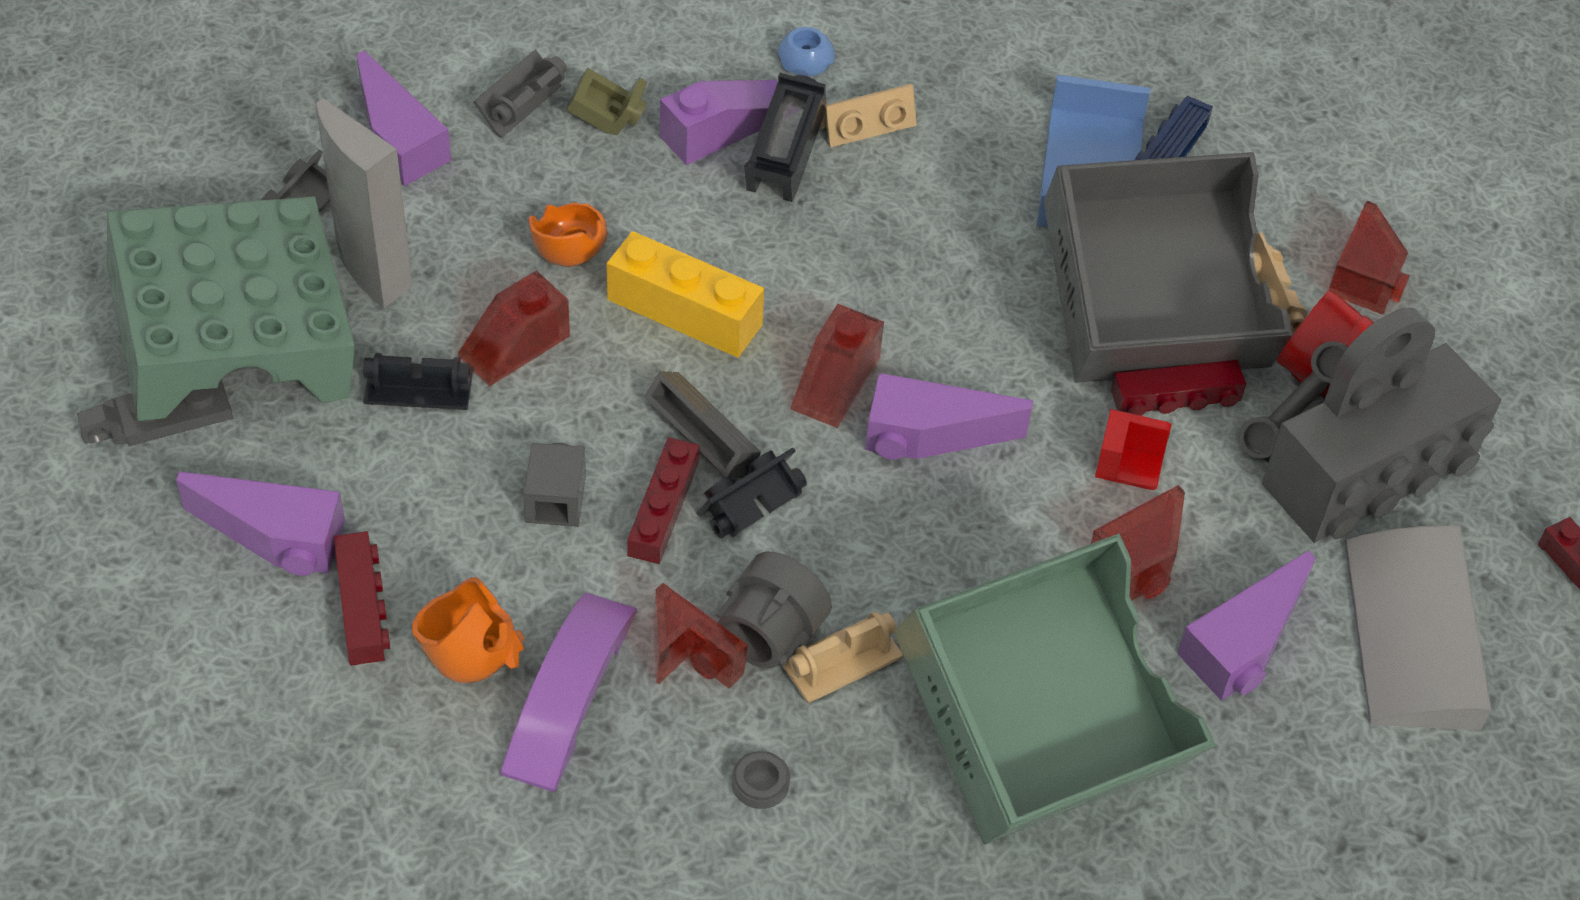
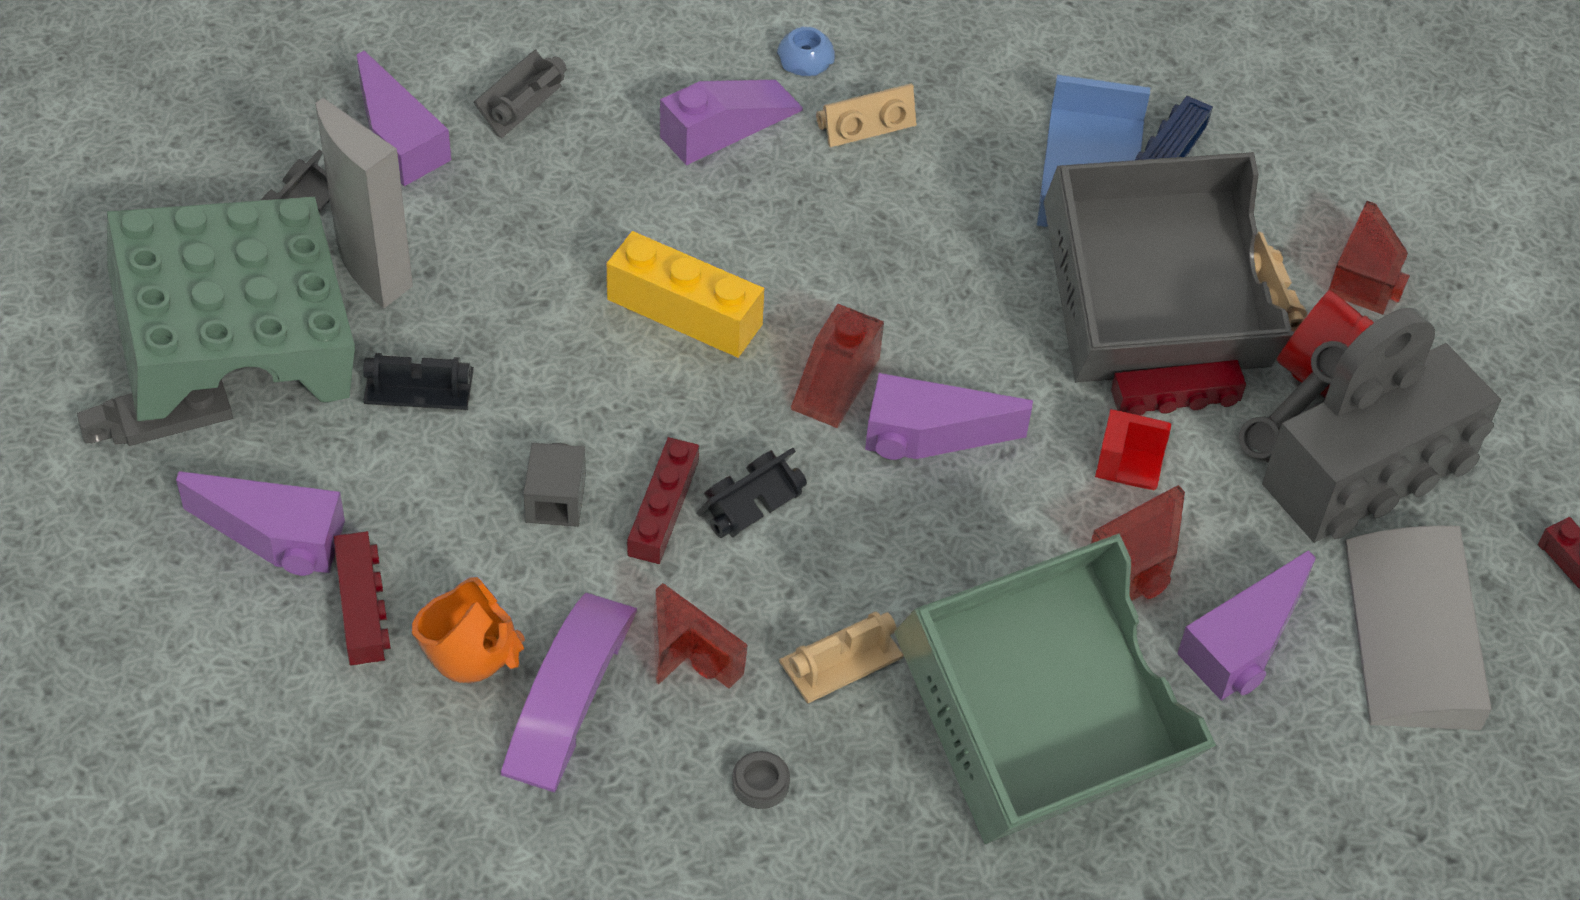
clear red slope [458,270,570,387] -> none
orange hair [528,203,608,268] -> none
olive bracket [566,68,647,135] -> none
dark grey piece [644,371,761,478] -> none
dark grey piece [716,551,832,668] -> none
black window [744,73,826,202] -> none

